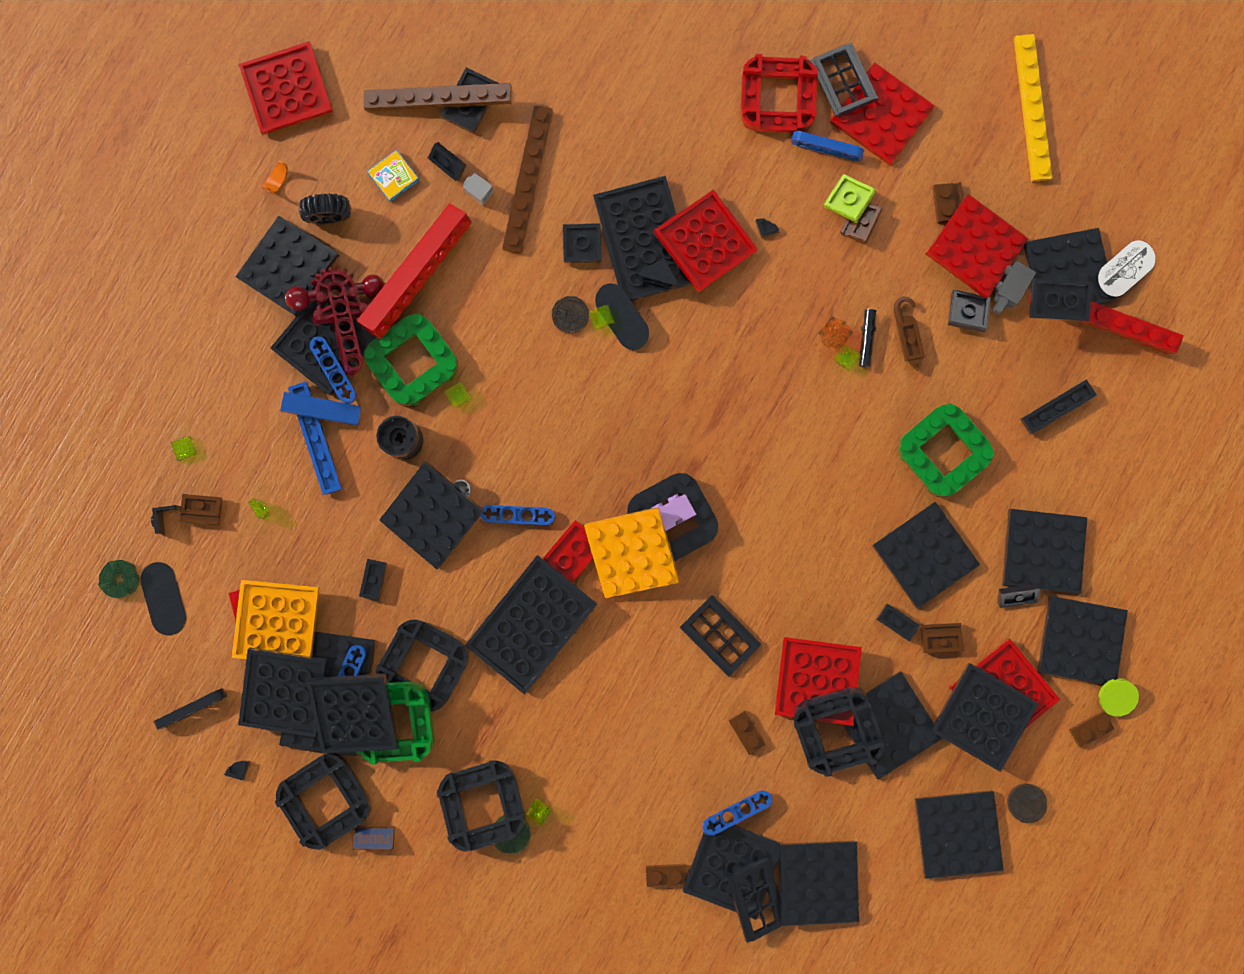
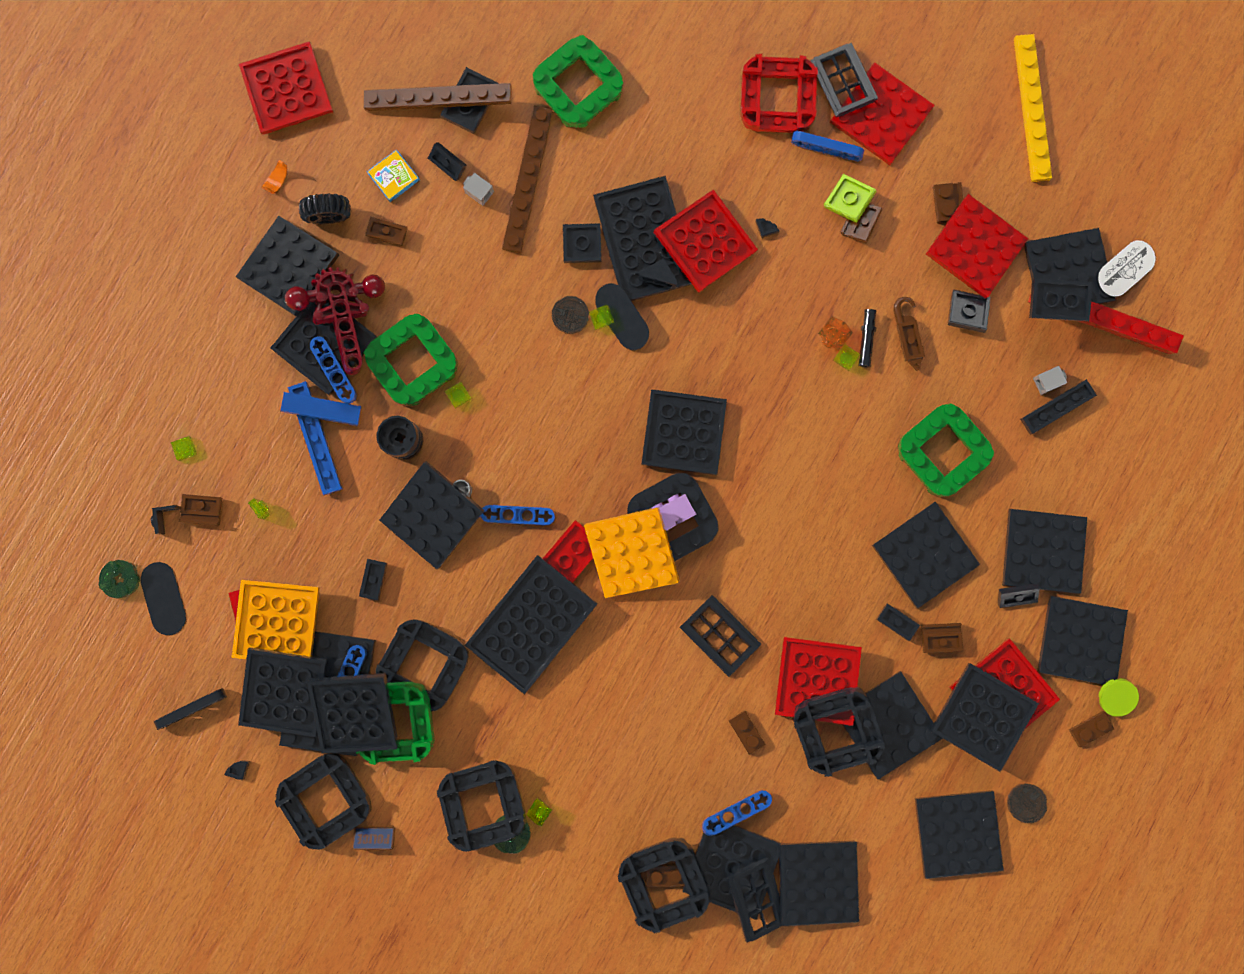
brick [357,203,472,340] -> none
dark grey hinge [992,261,1036,315] -> none
none -> reddish brown plate [365,217,408,246]
none -> green plate [533,35,623,128]
none -> black plate [618,838,711,933]
none -> black plate [641,389,727,475]
none -> light grey brick [1033,366,1067,395]

